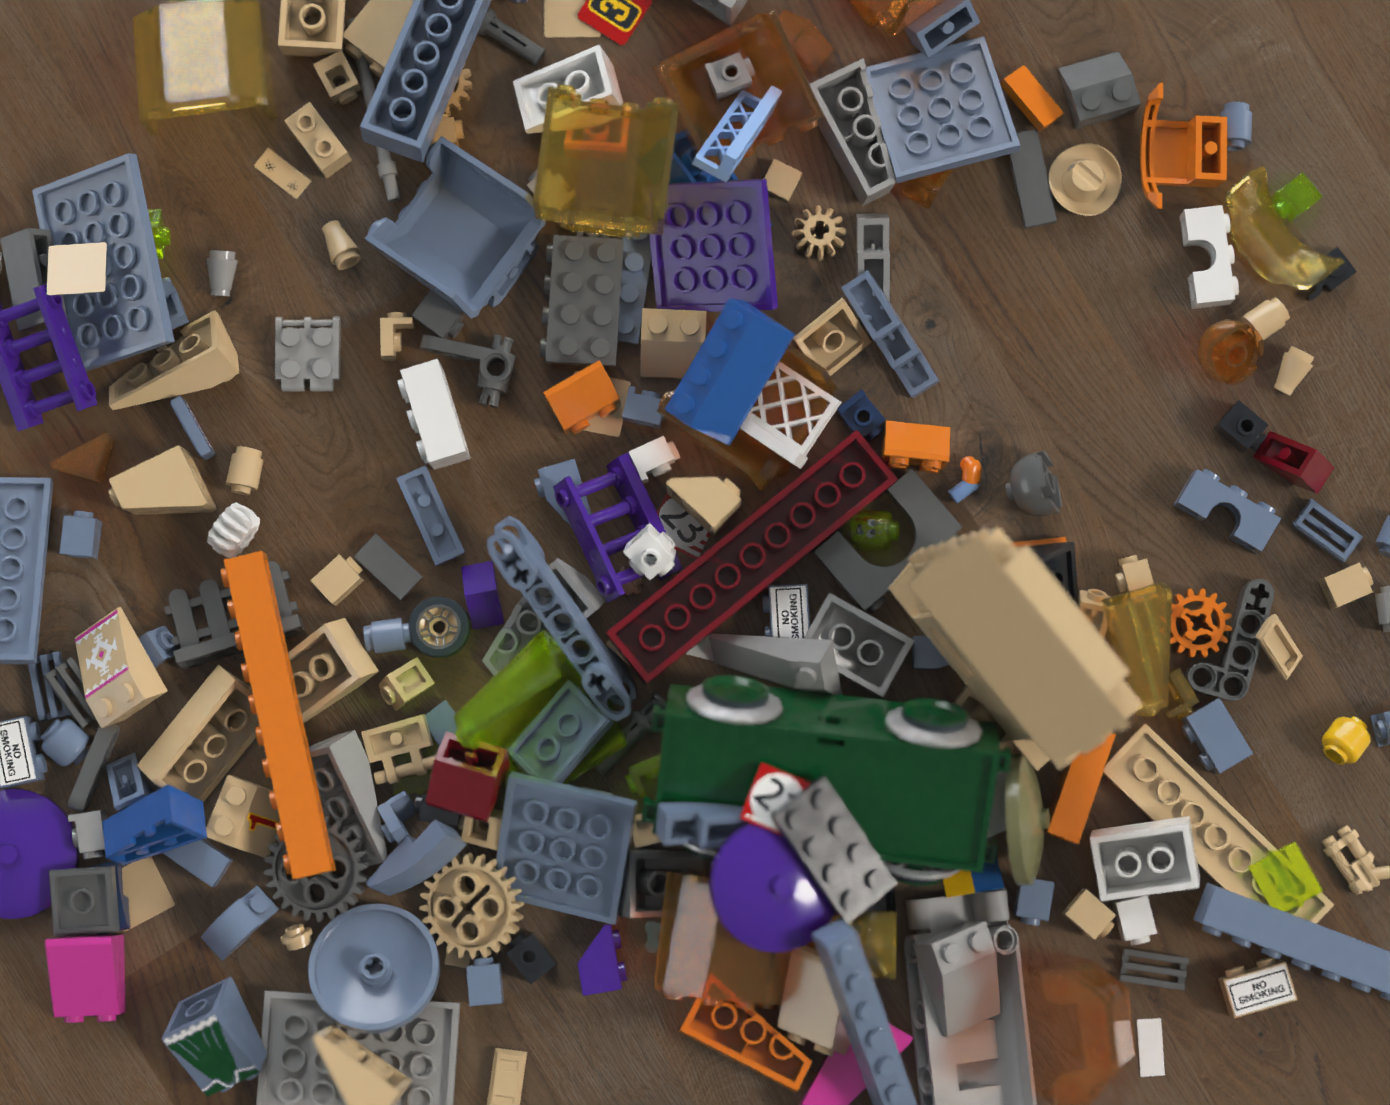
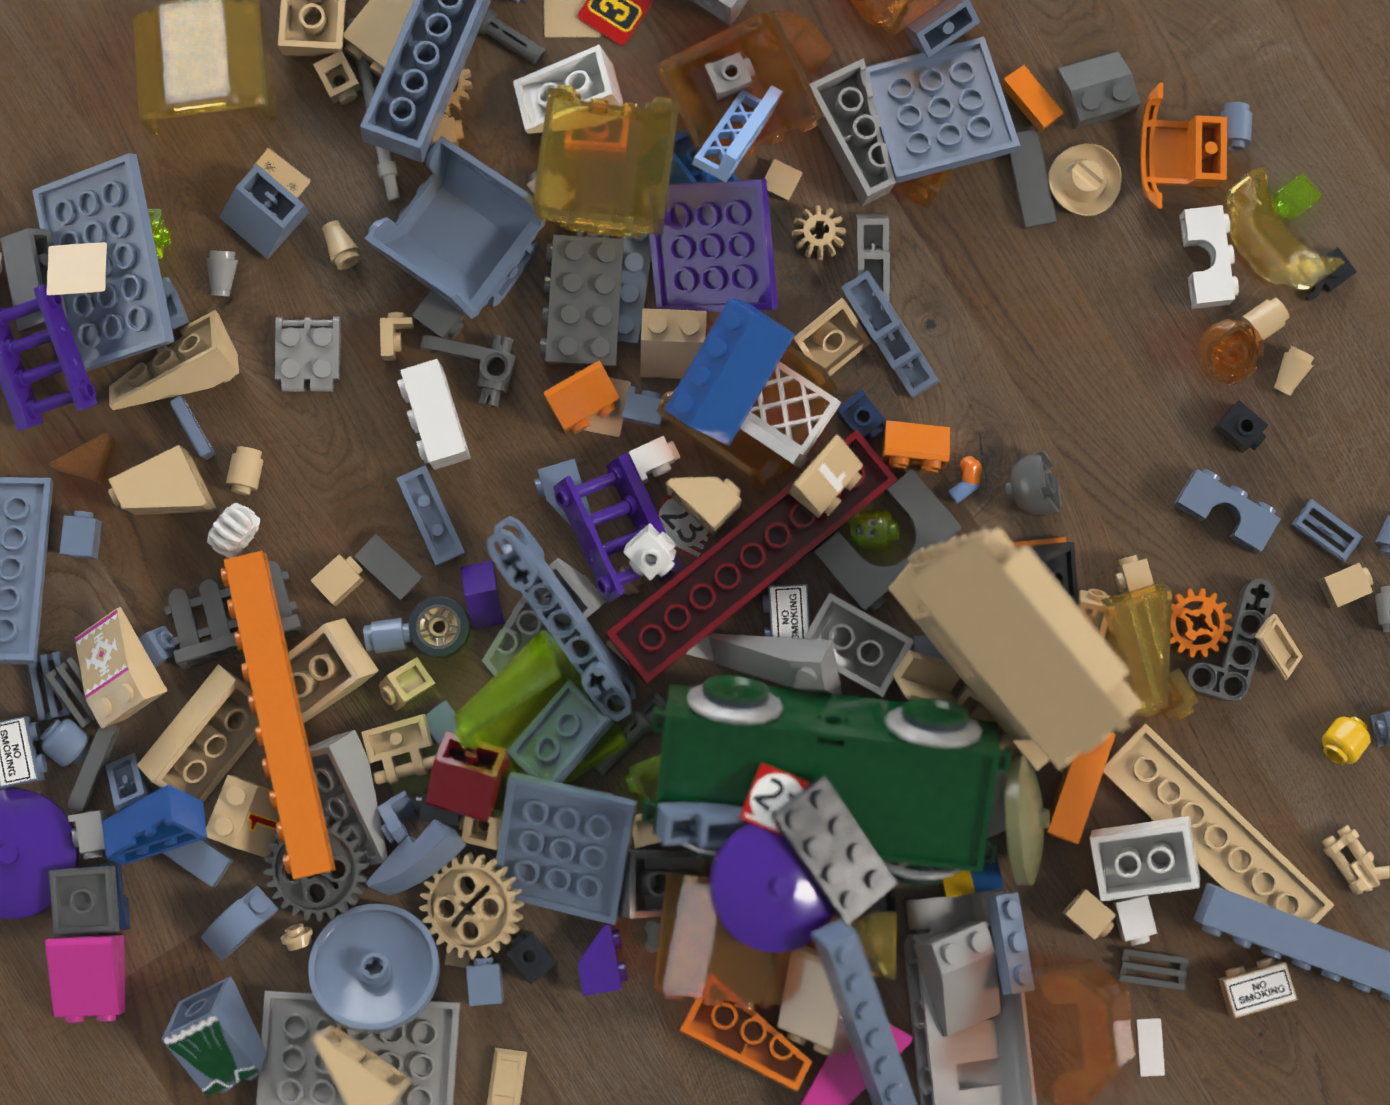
tan sticker [122,857,175,931] -> none
tan brick [284,102,352,179] -> none
sand blue brick [1013,879,1054,926] -> none
sand blue brick [1181,698,1253,774] -> none
clear neon green piece [1248,841,1323,912] -> none
dark red slope [1253,431,1335,494] -> none
none -> sand blue slope [219,164,310,260]
none -> tan slope [789,435,863,518]
none -> tan panel [892,650,960,705]
none -> sand blue plate [986,892,1035,996]

